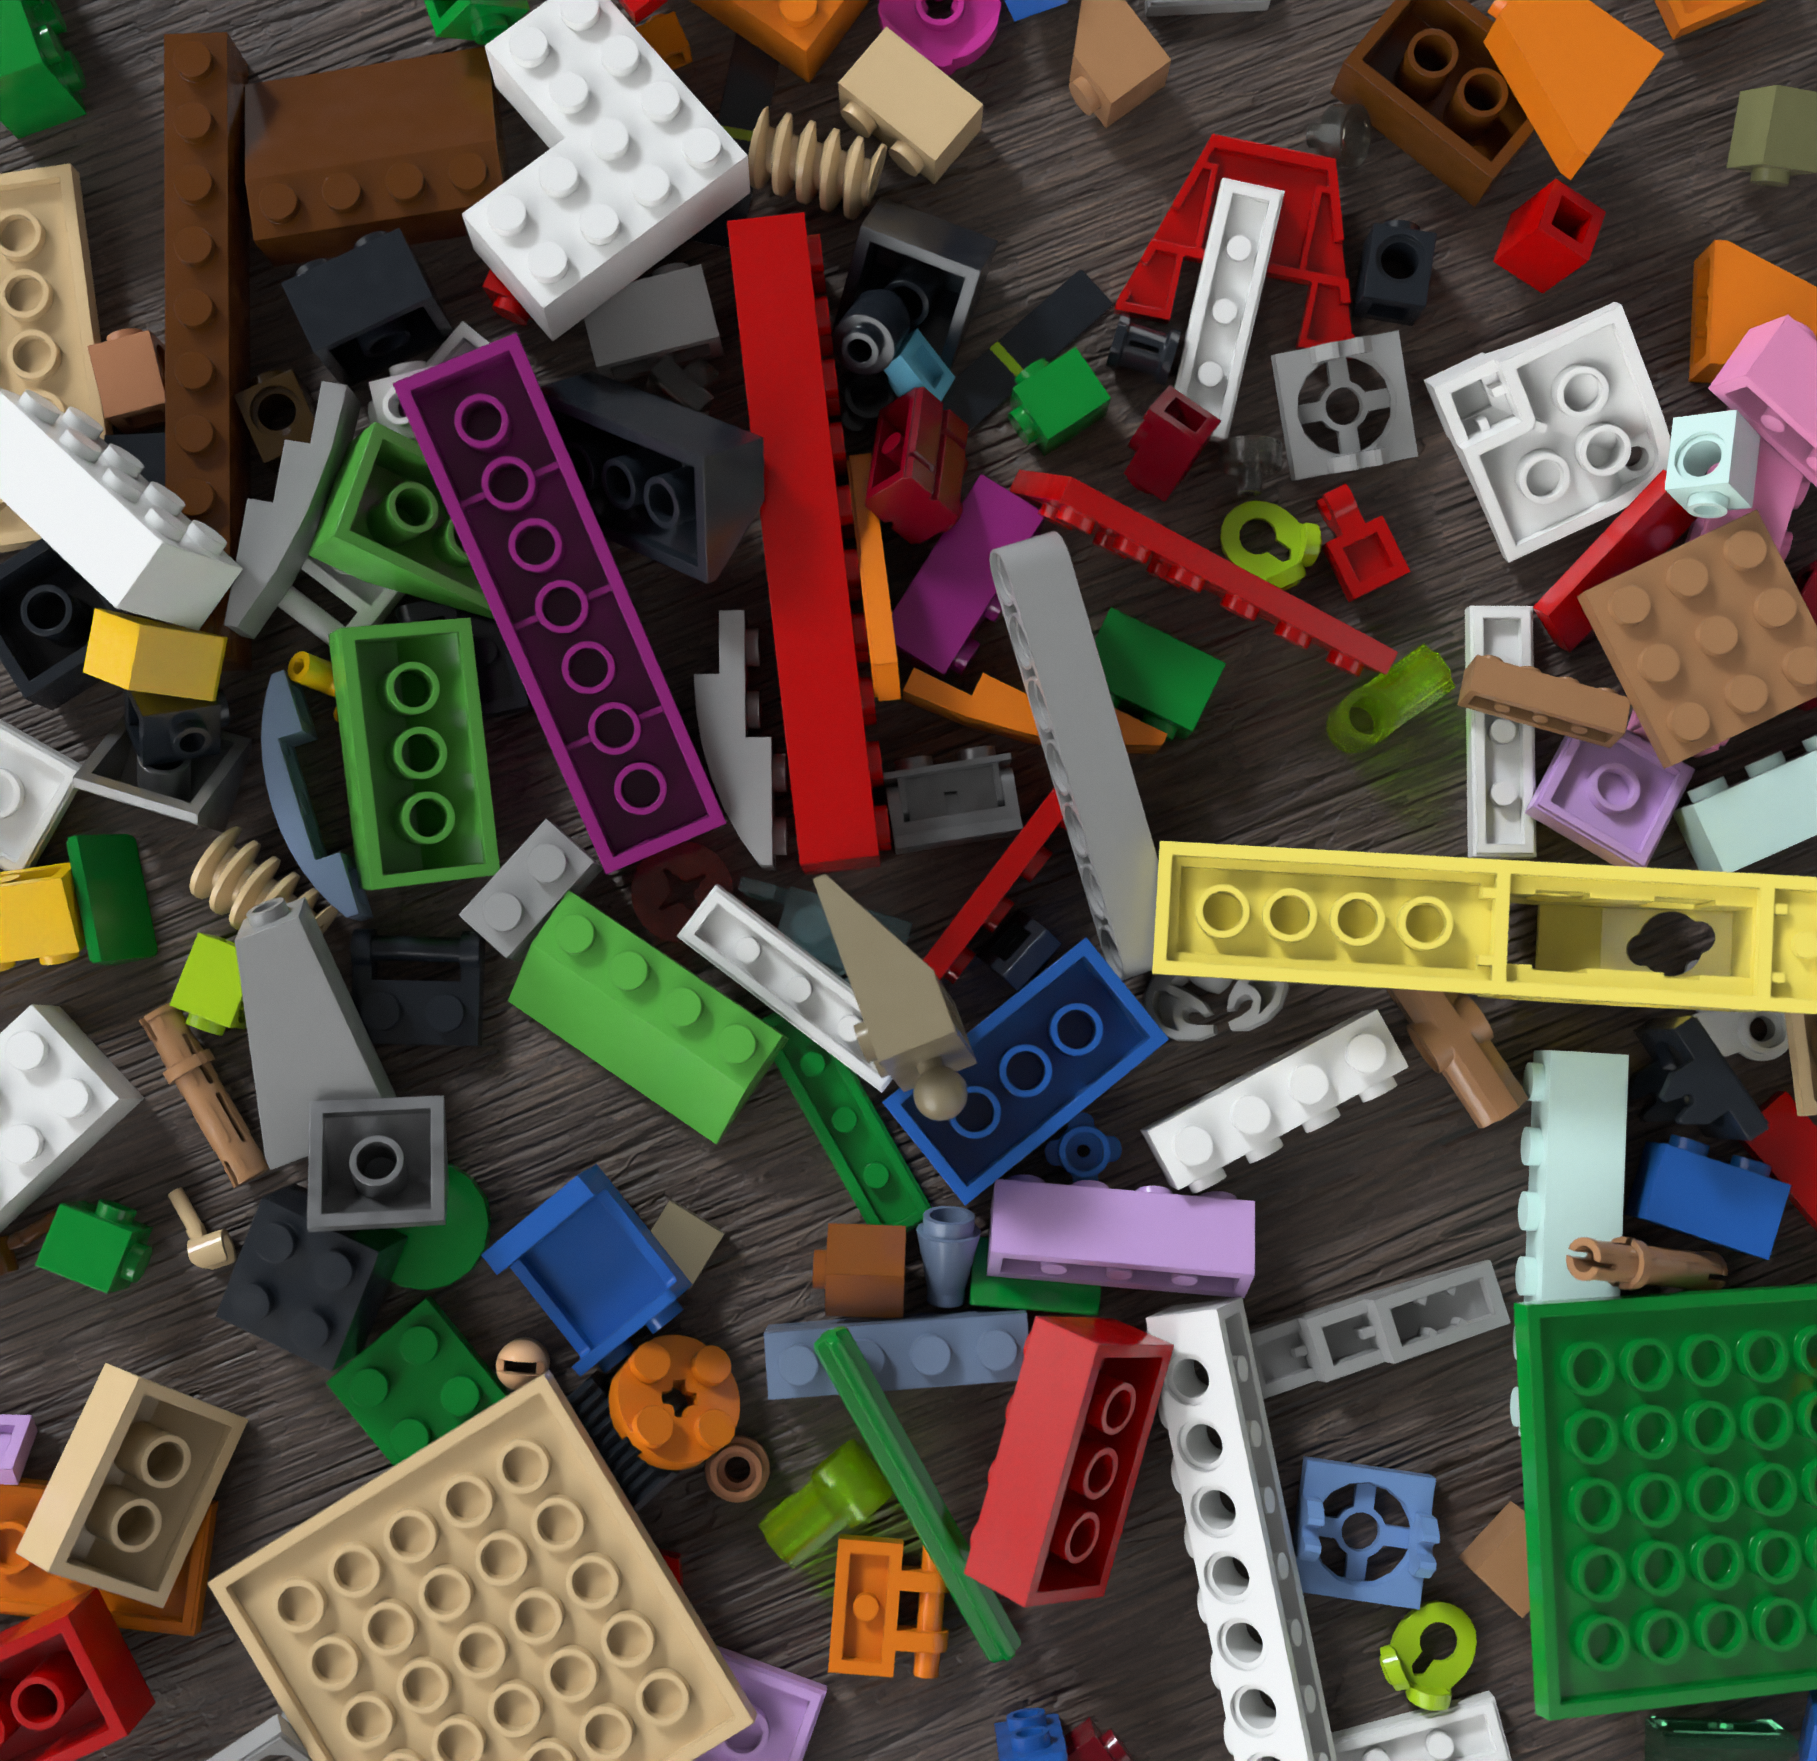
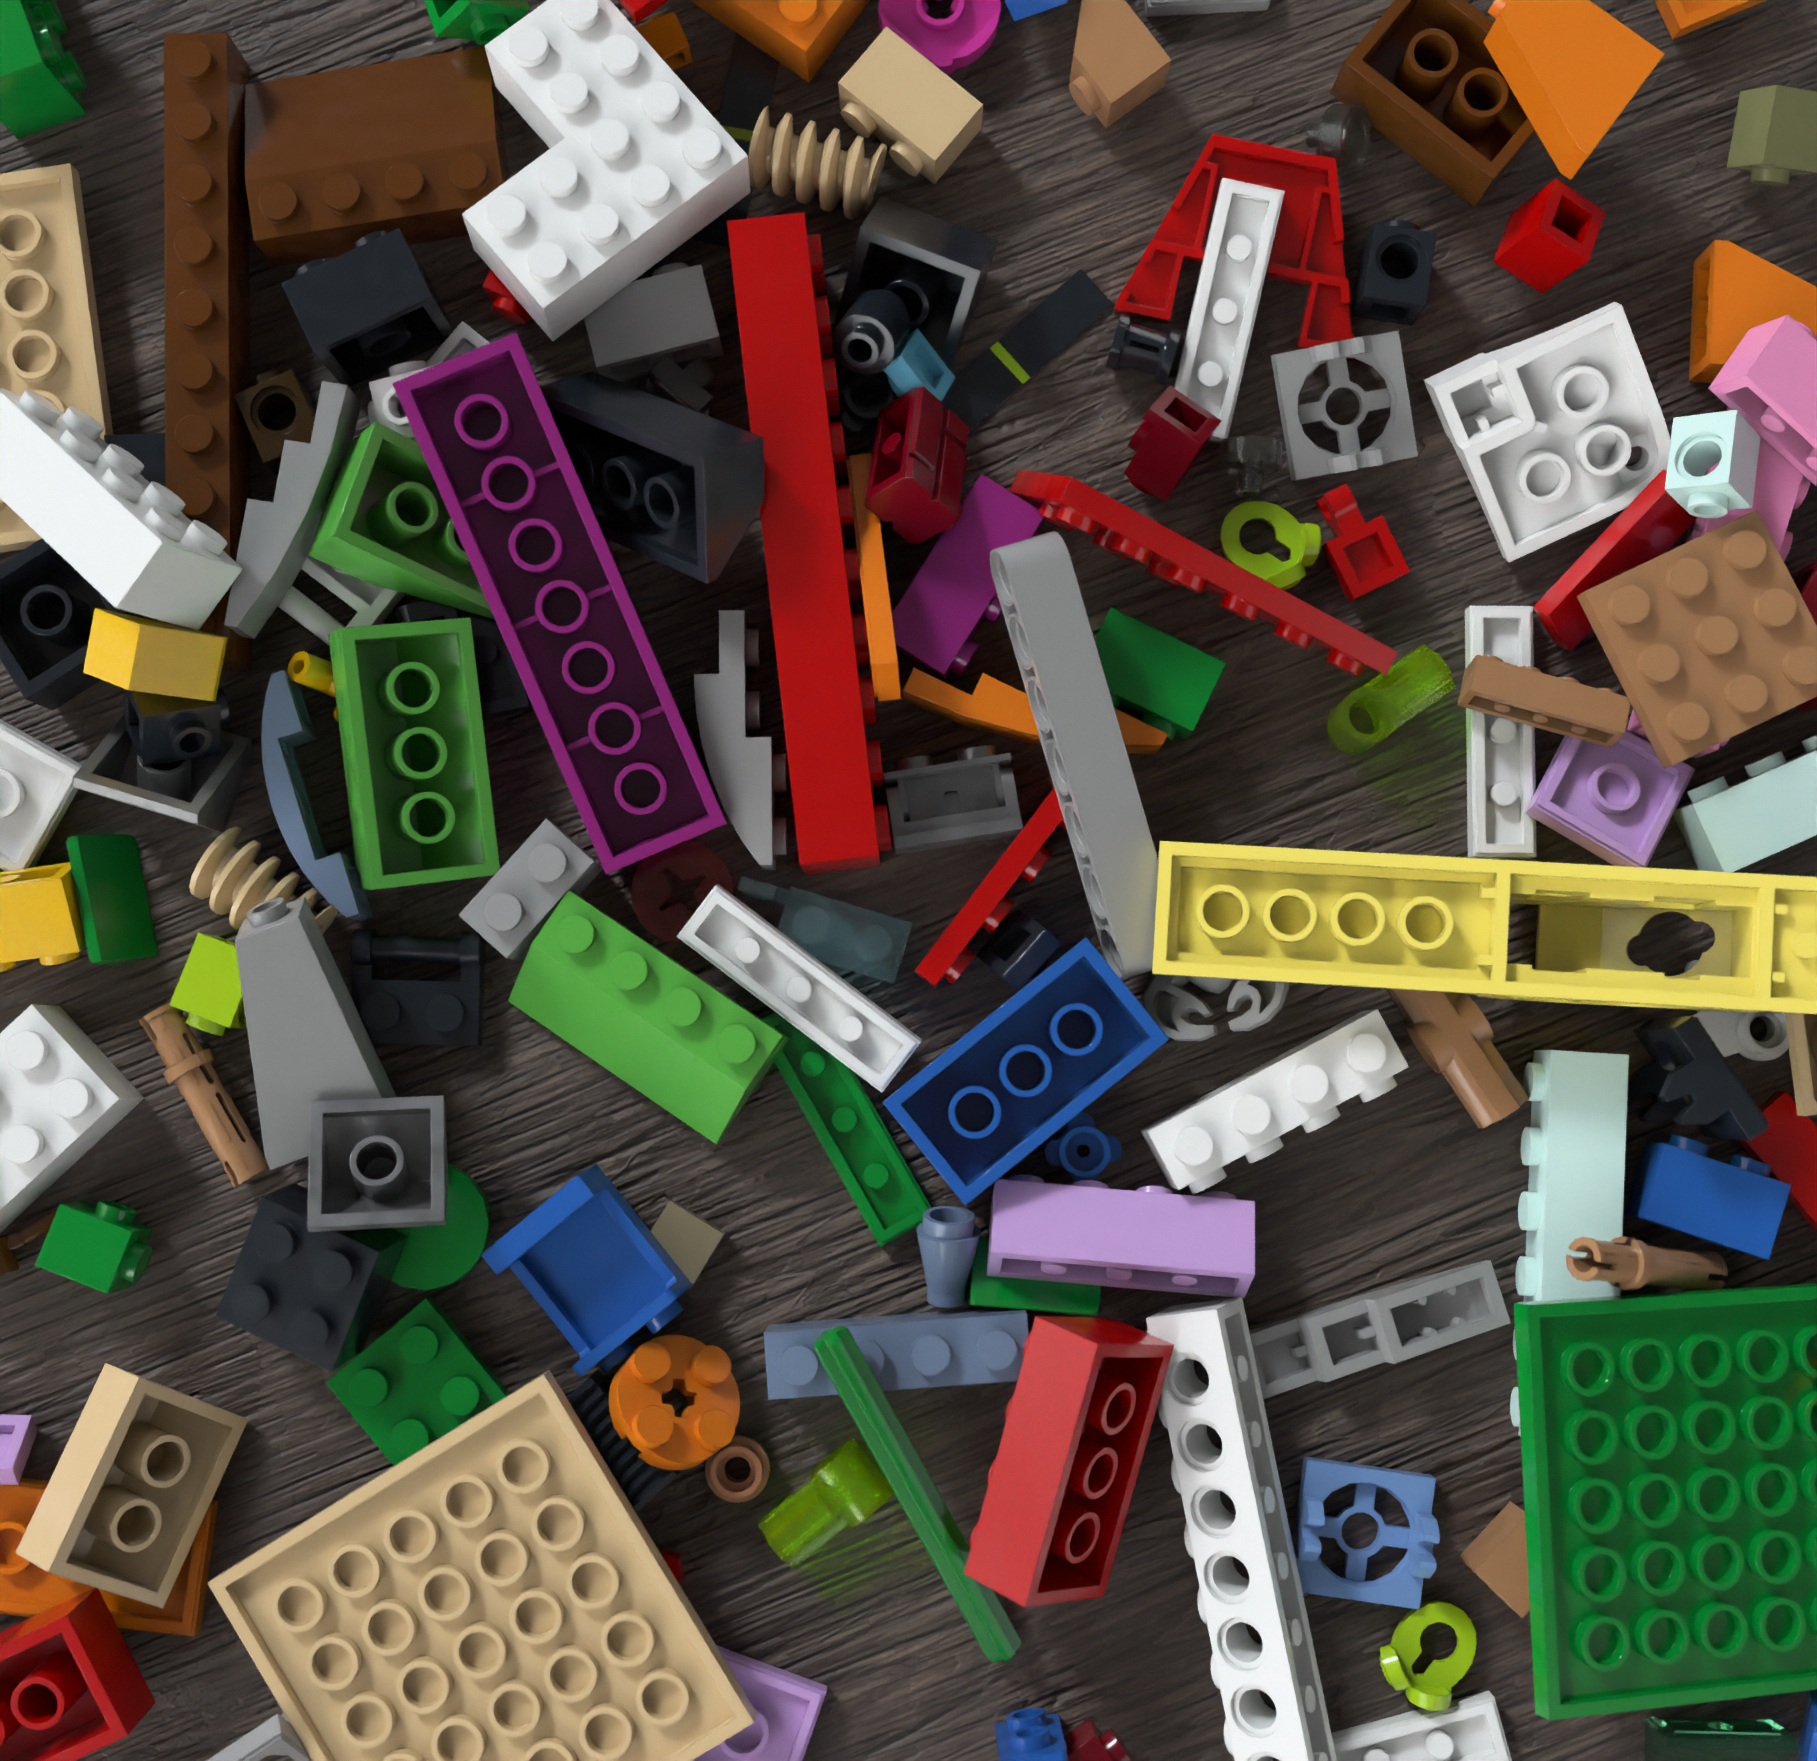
nougat brick [87,328,165,435] -> none
tan hand [168,1187,236,1270] -> none
light nougat hinge [495,1337,550,1391] -> none
dark tan slope [813,874,977,1121] -> none
dark orange brick [813,1223,906,1318] -> none
orange plate [828,1534,949,1679] -> none
green brick [1008,347,1111,456] -> none

